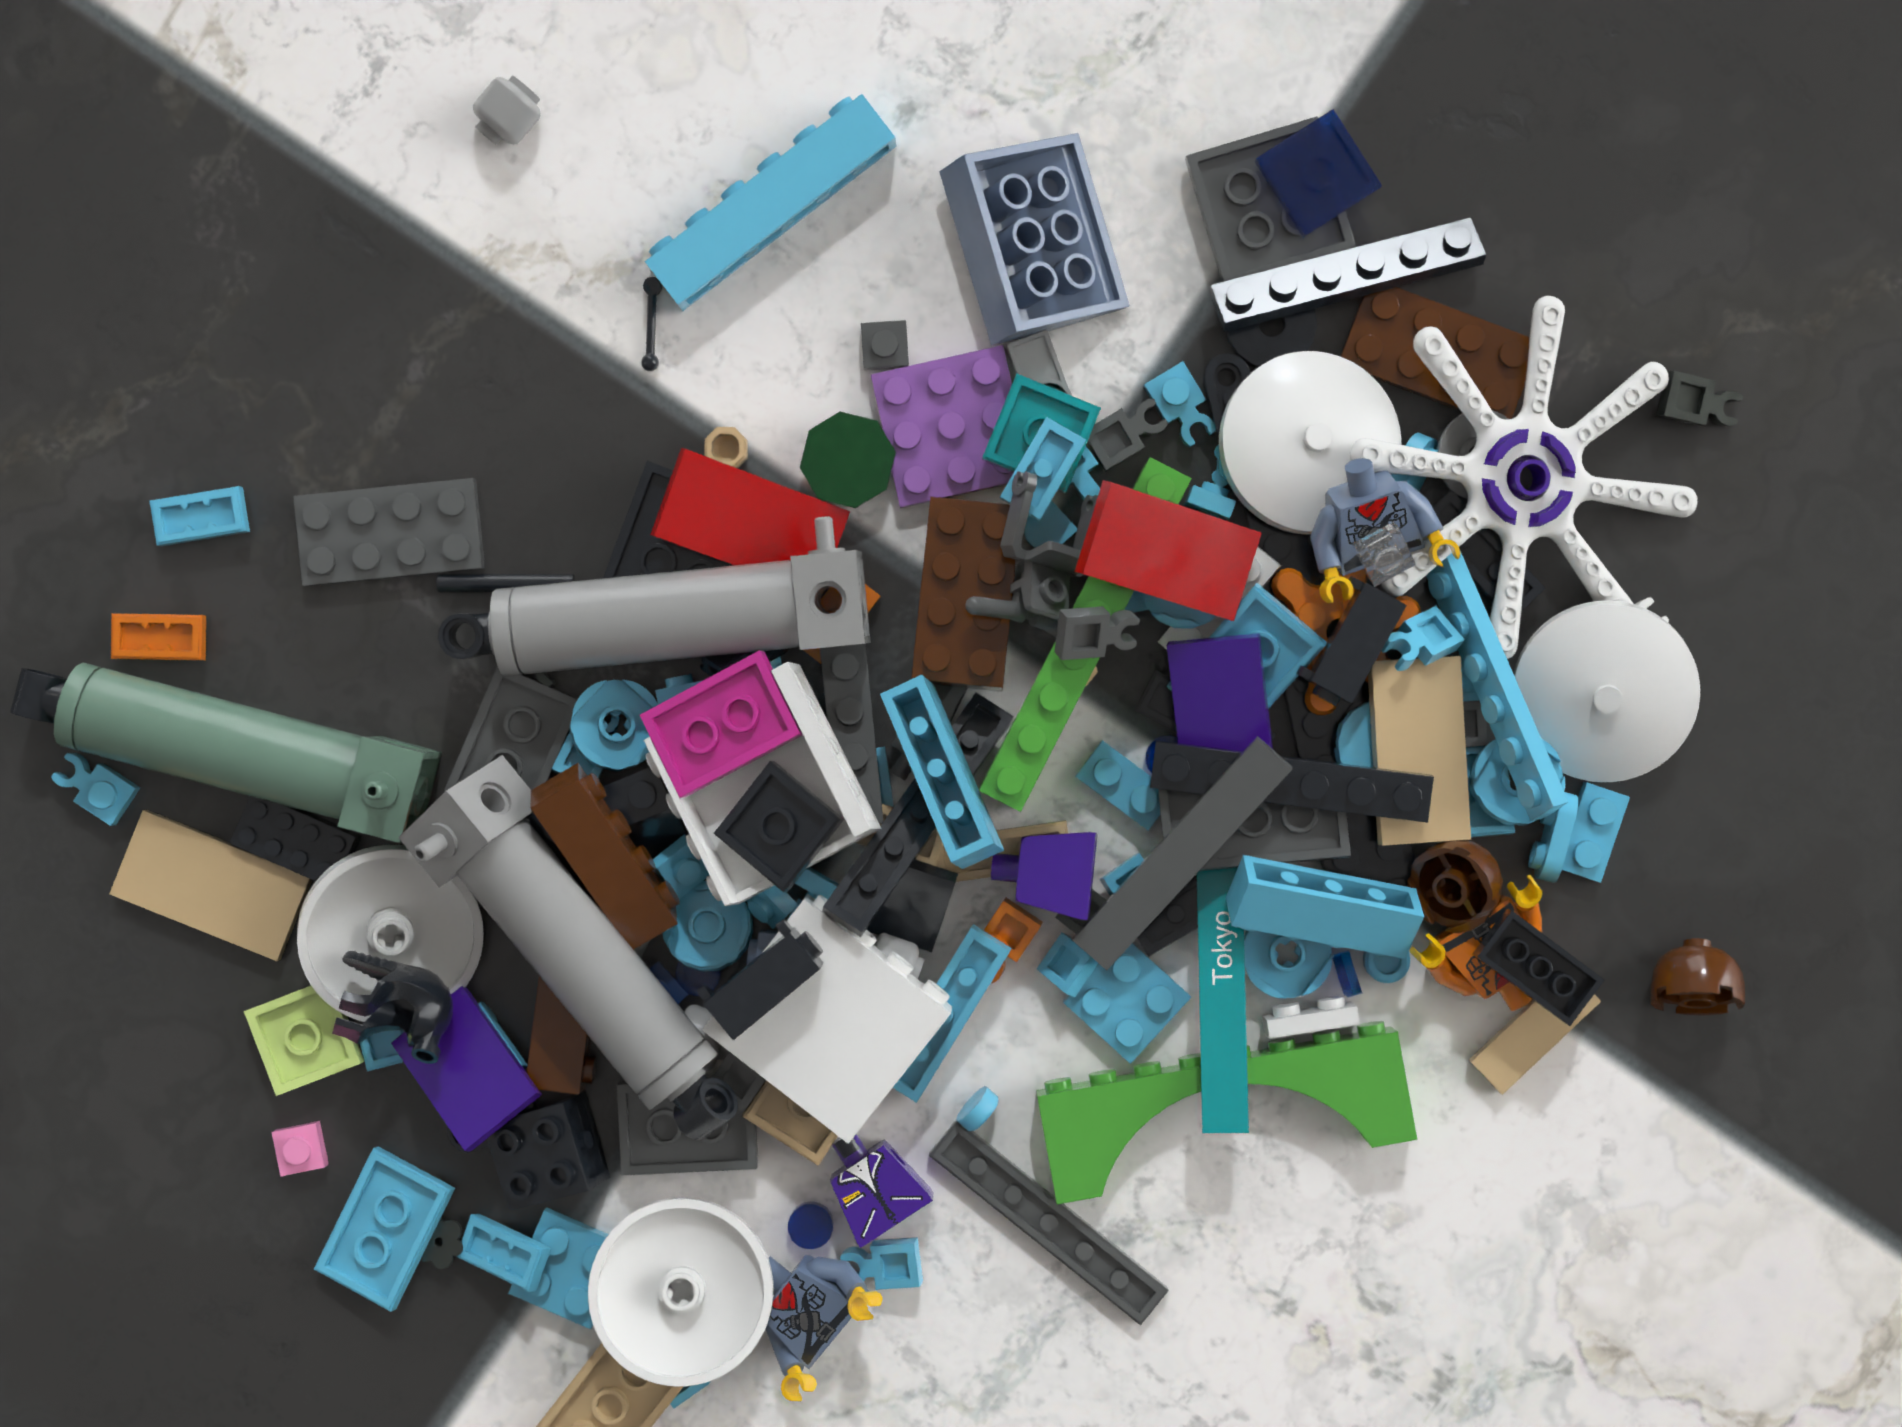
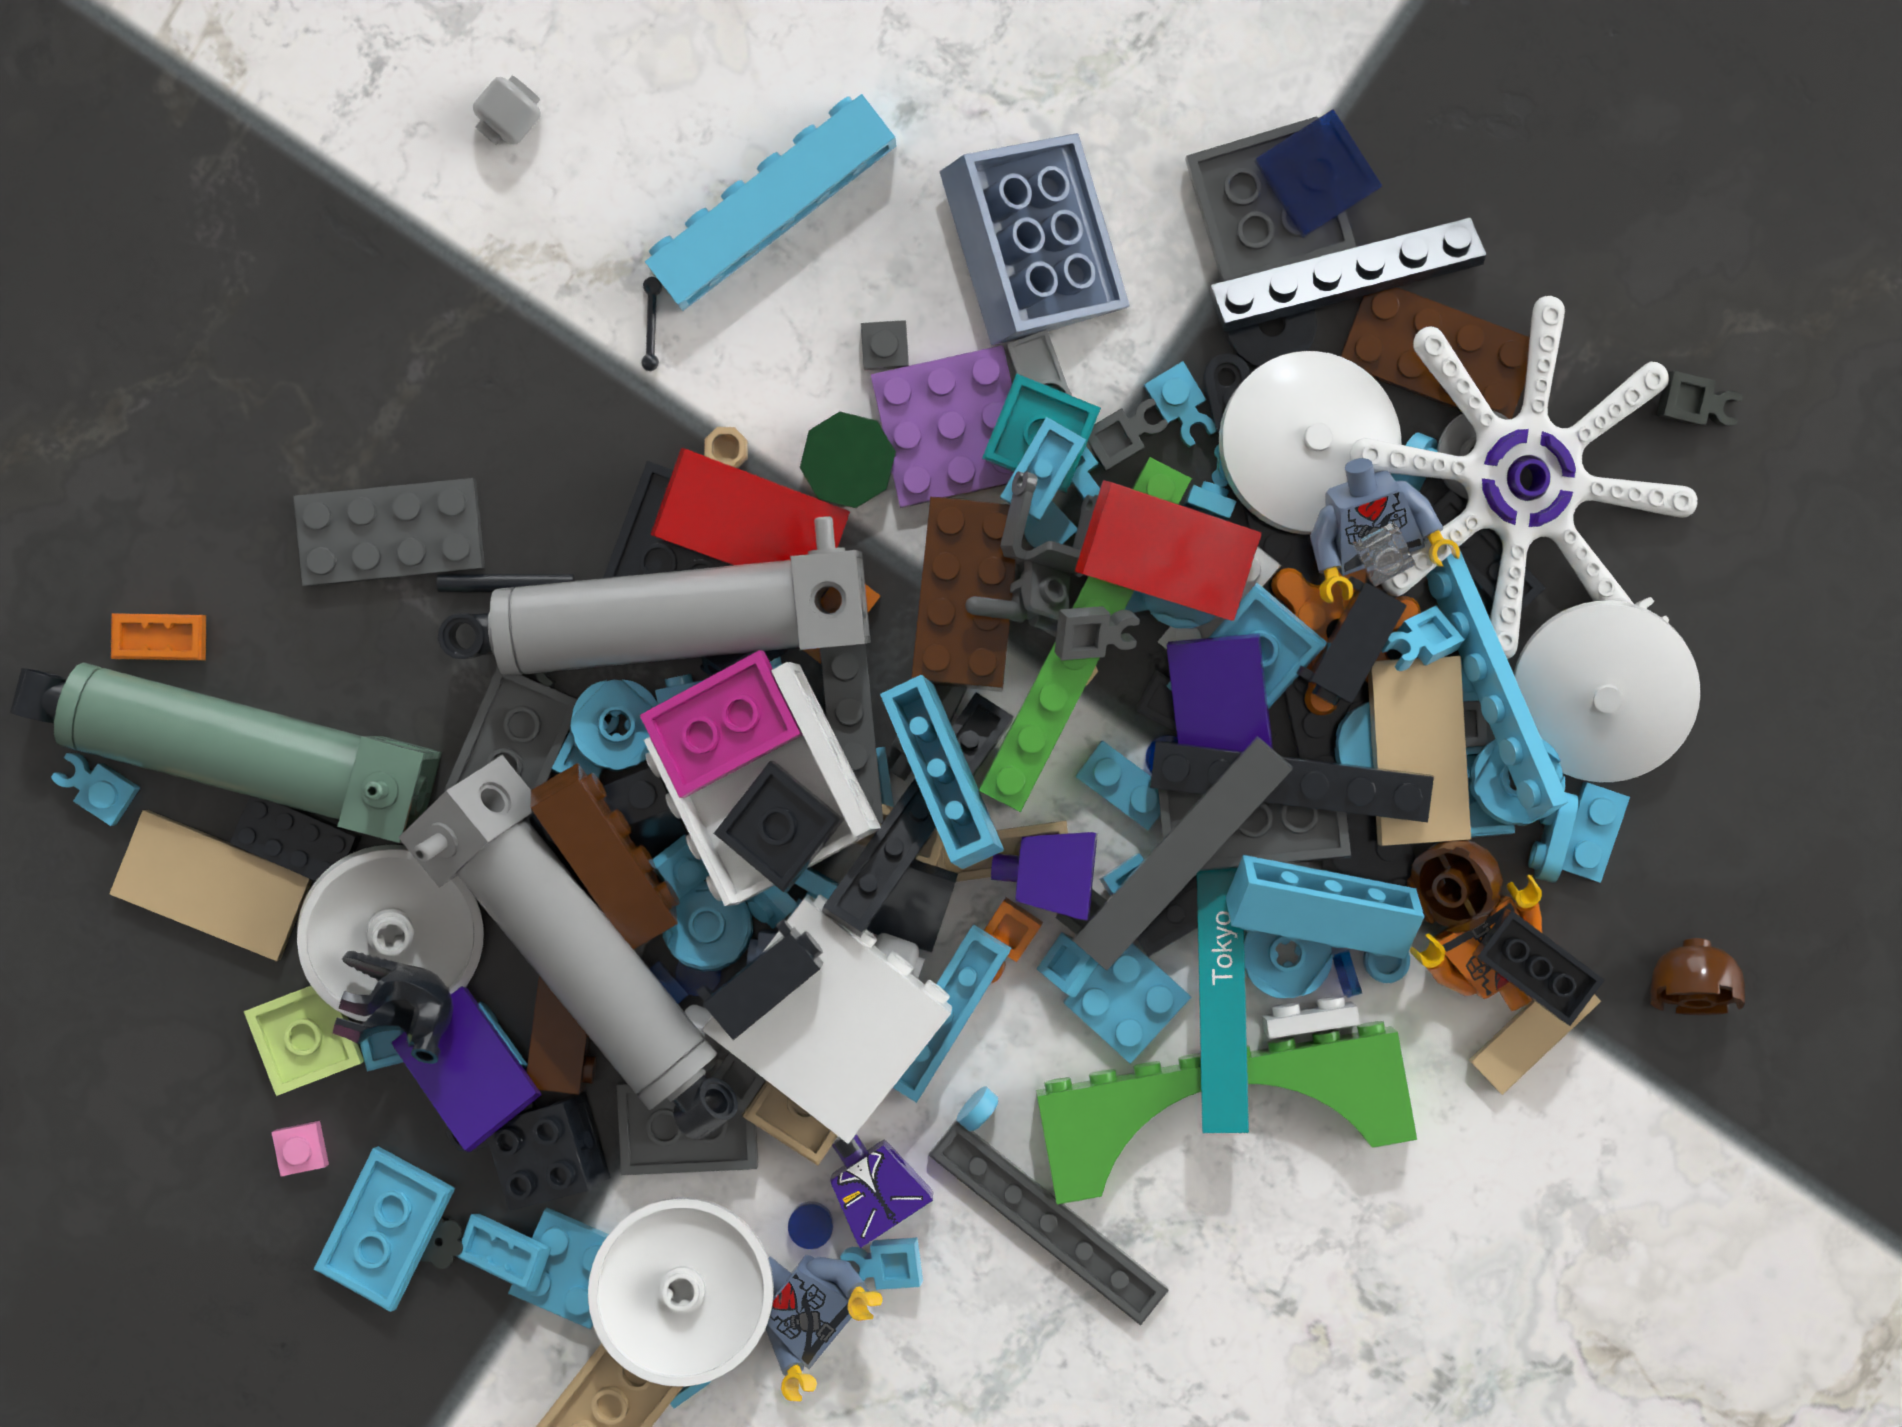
medium azure plate [150,486,250,546] -> none

